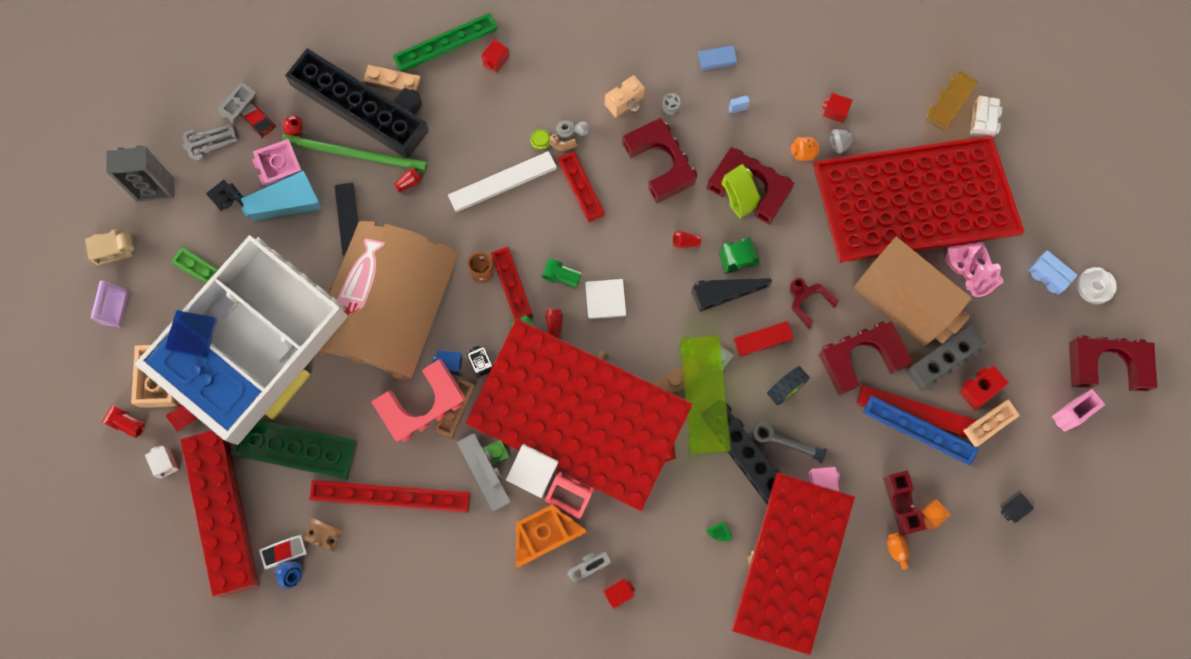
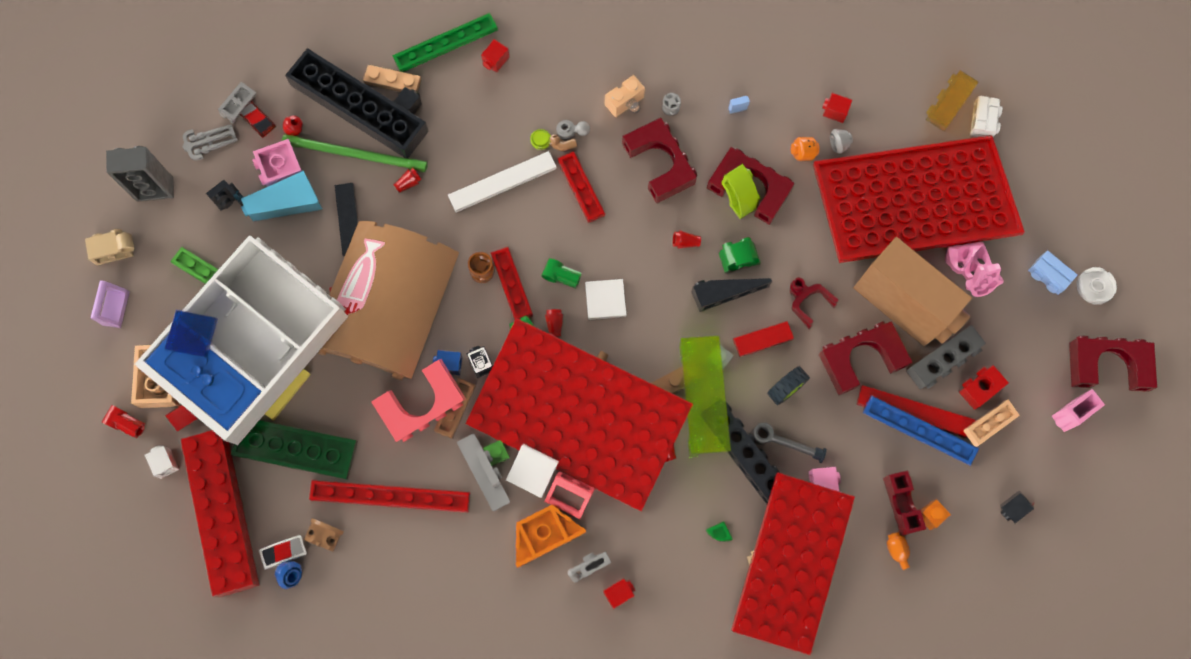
medium blue tile [698,45,737,70] -> none

